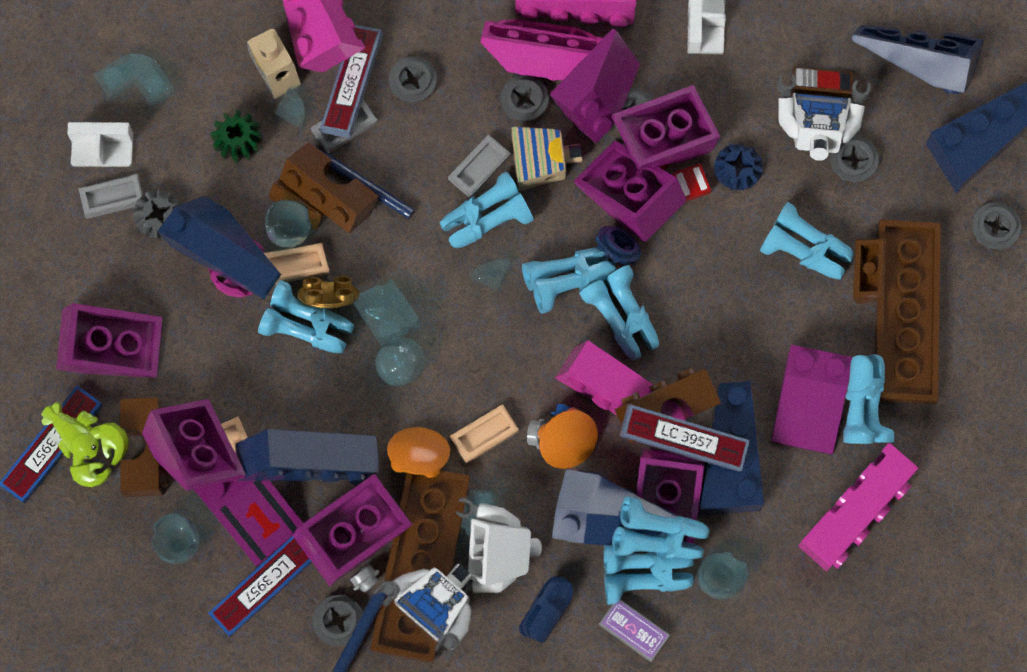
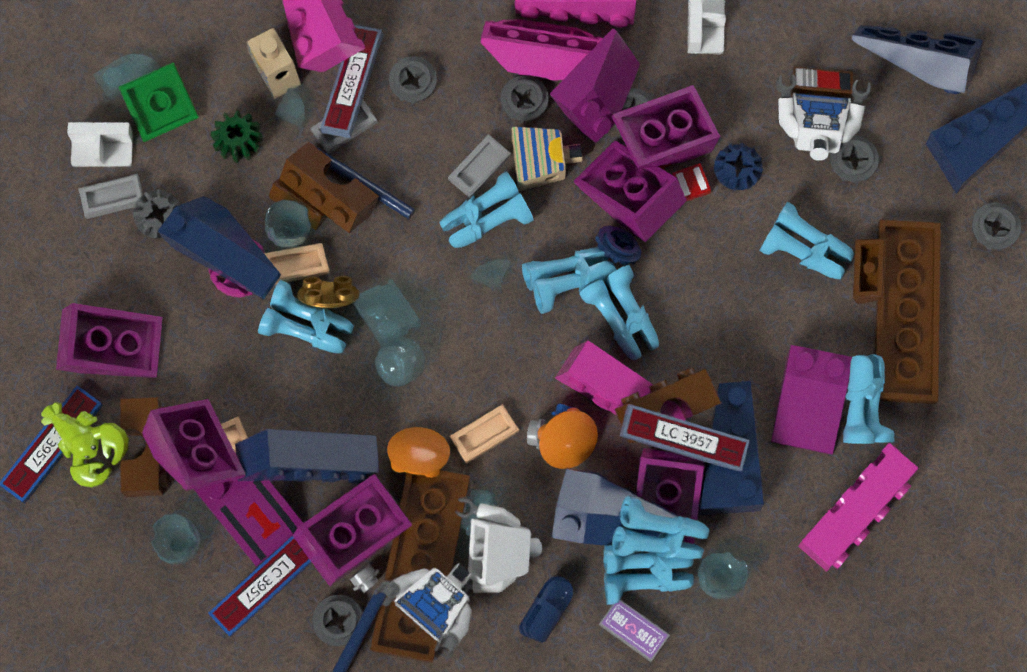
none -> green tile [118,62,199,142]

